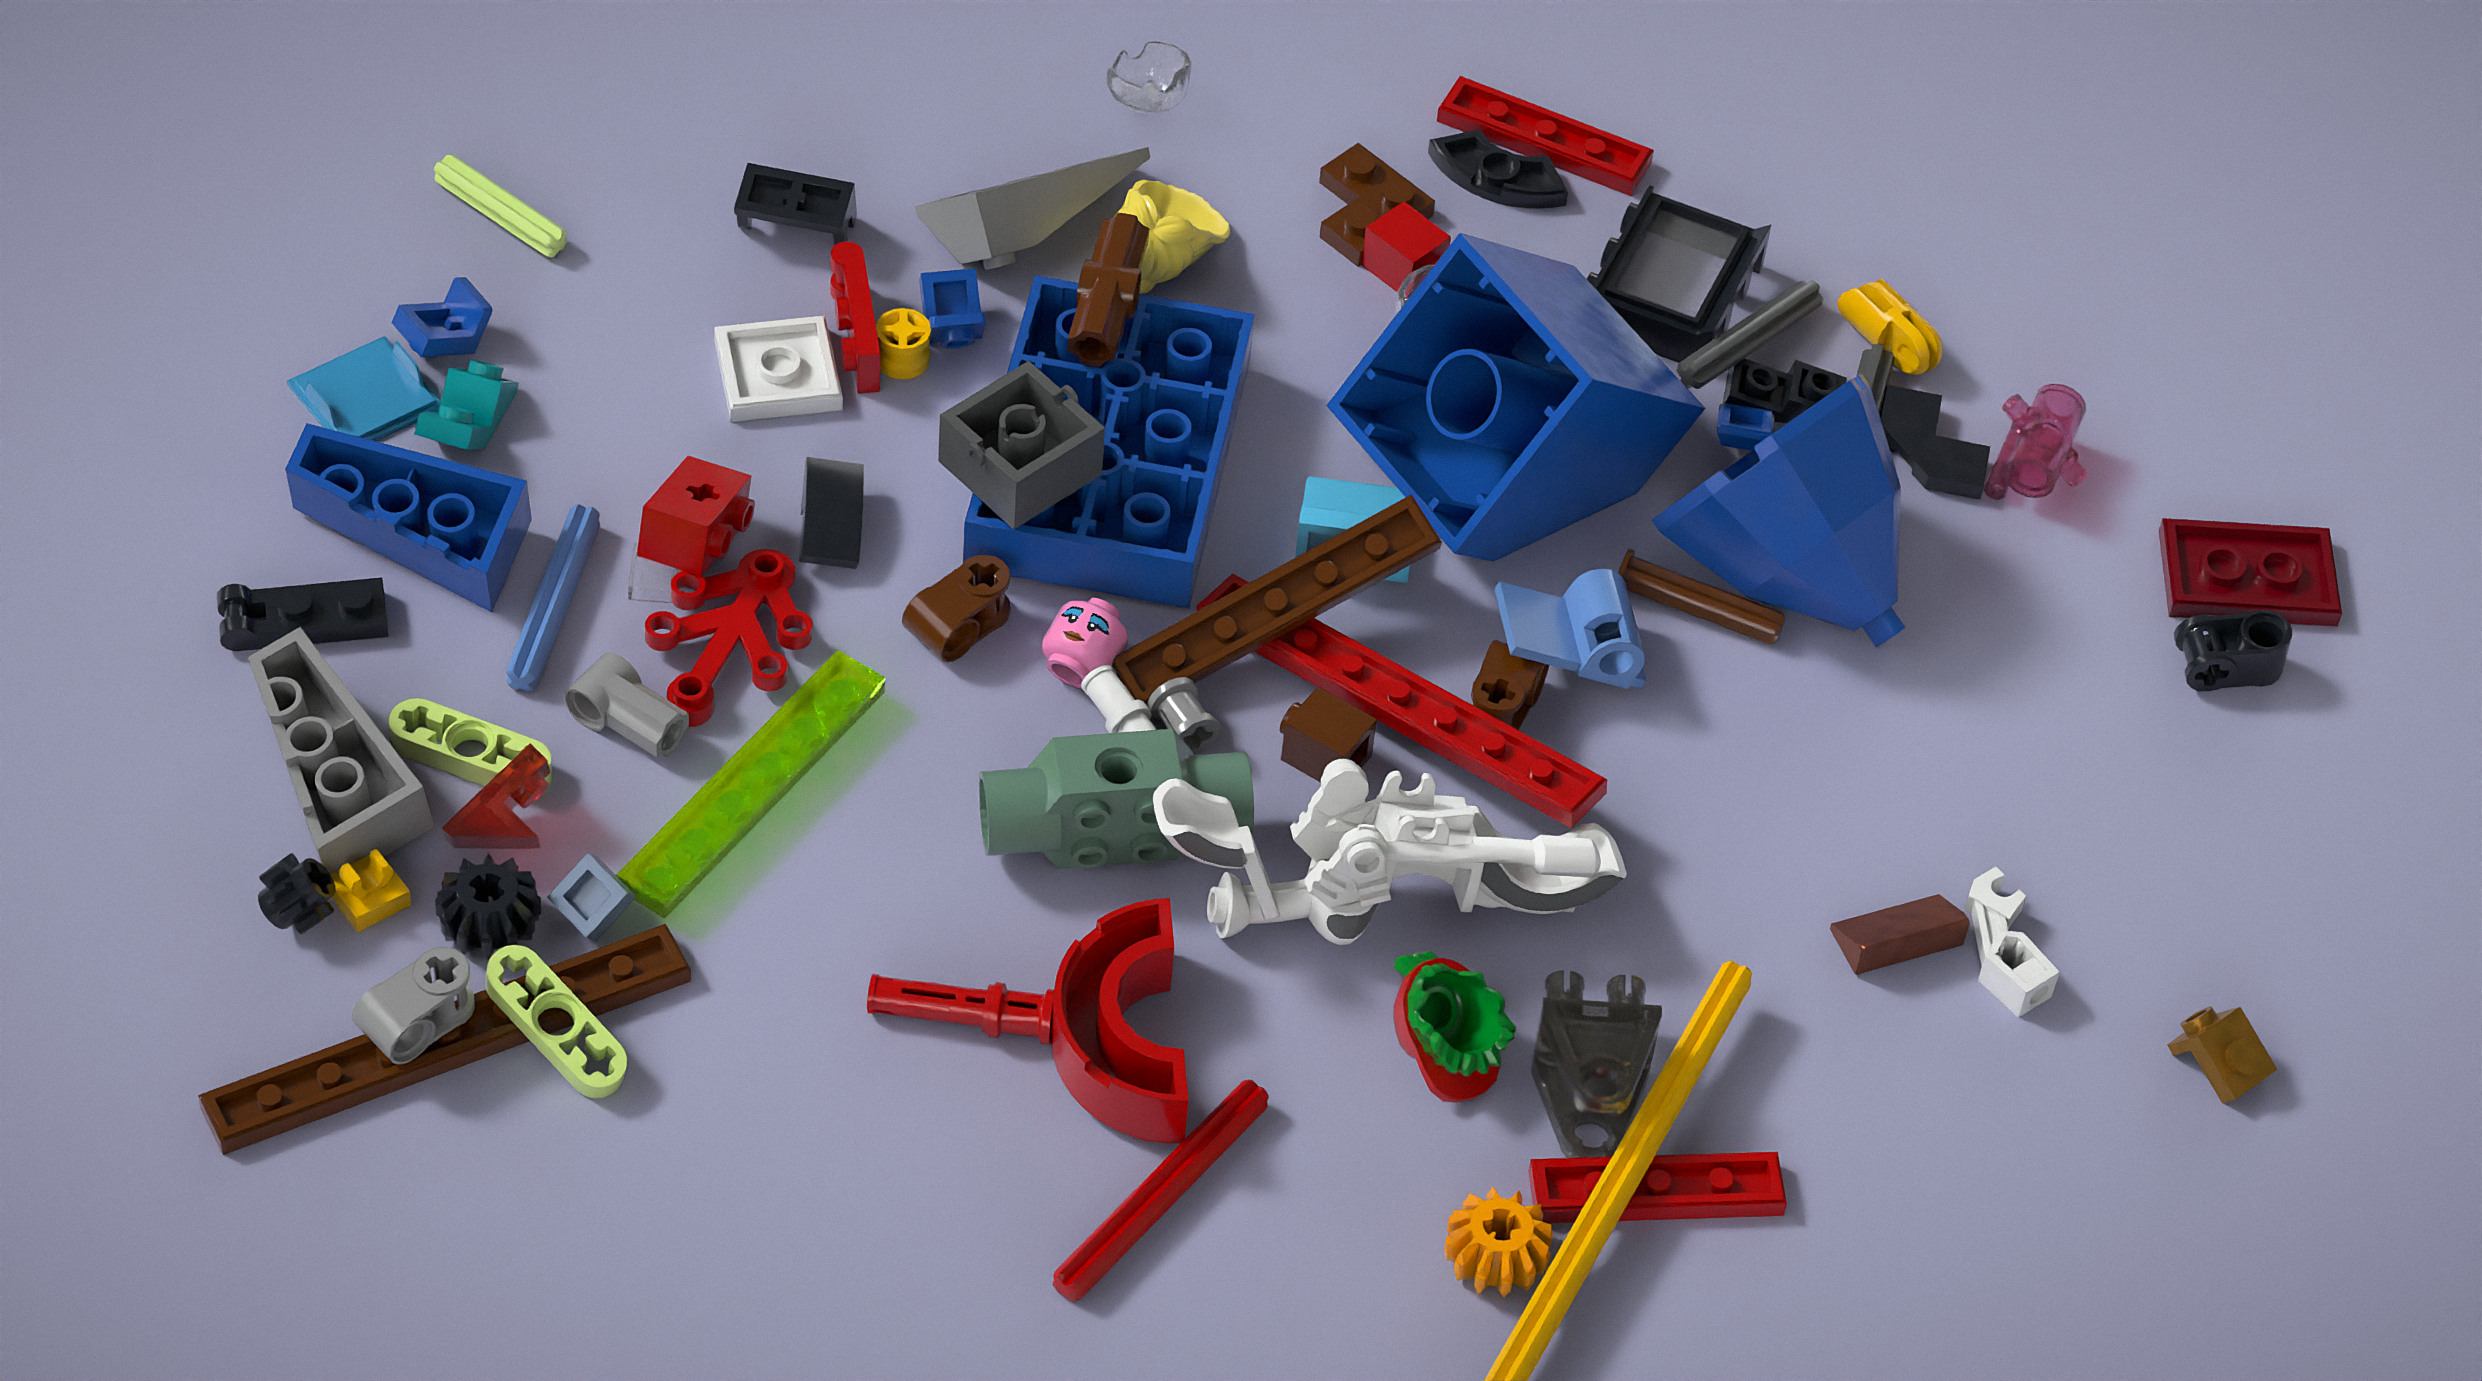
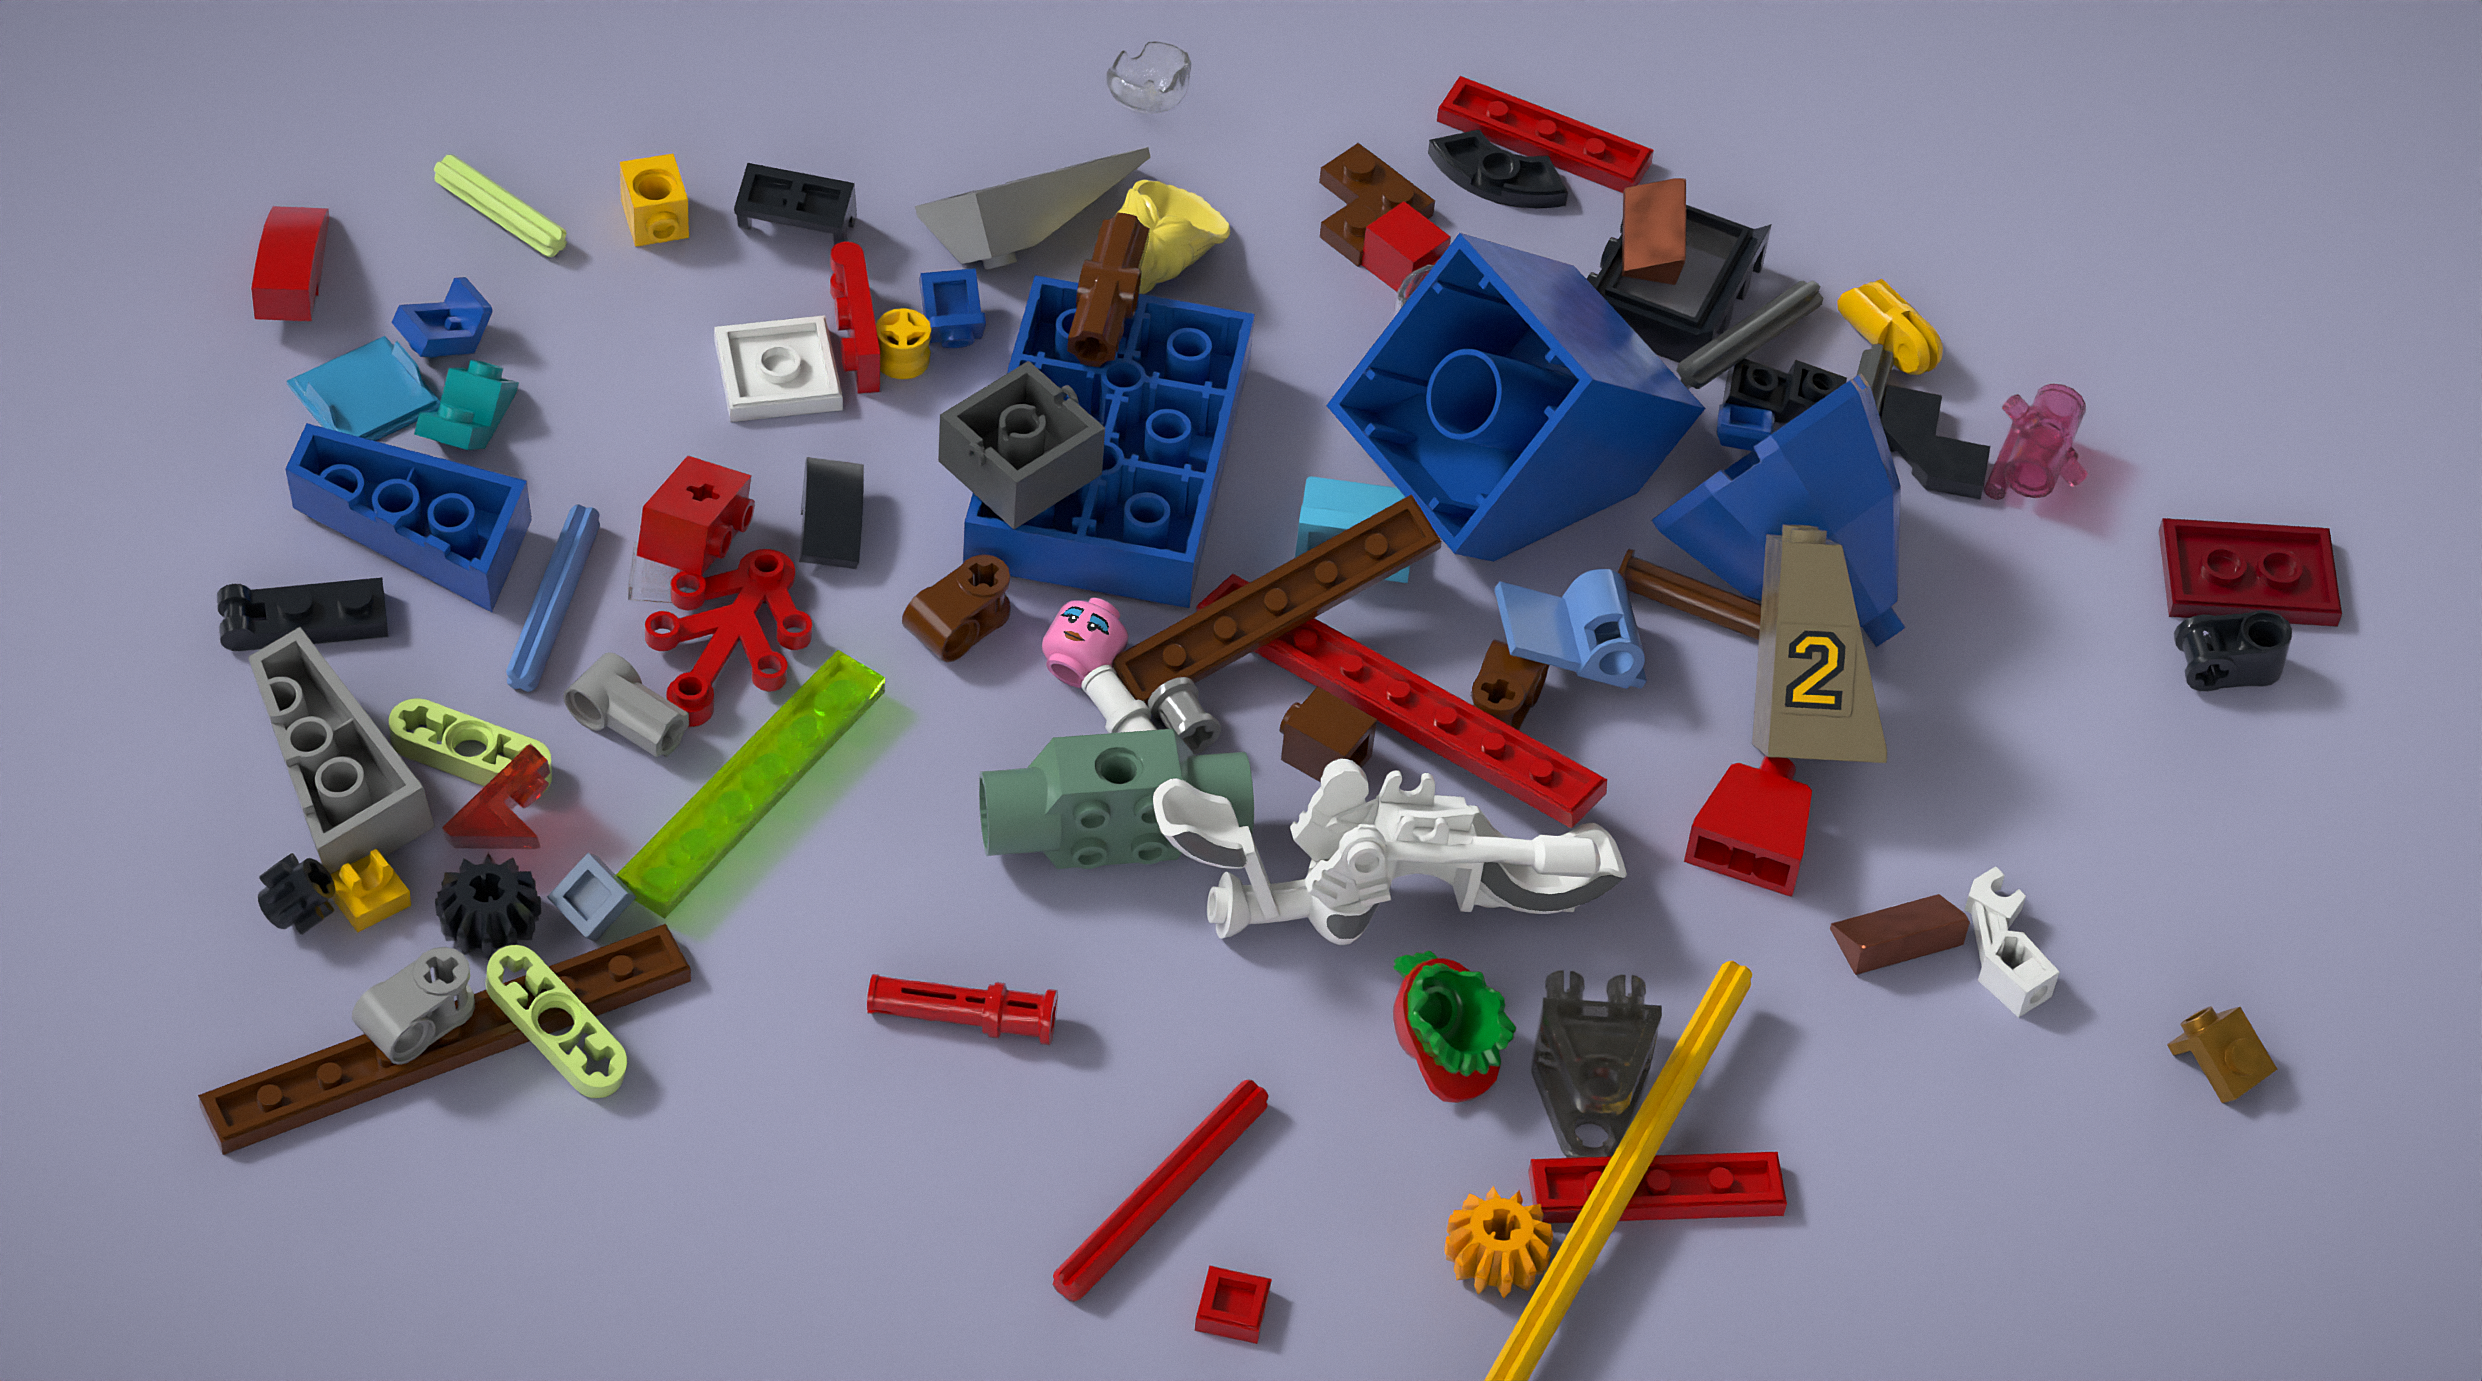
red brick [1051,898,1189,1144] -> none
none -> red slope [251,206,329,321]
none -> yellow brick [619,153,689,247]
none -> red tile [1195,1265,1272,1344]
none -> copper slope [1622,178,1686,285]
none -> red torso [1684,756,1812,897]
none -> dark tan slope [1752,525,1887,763]

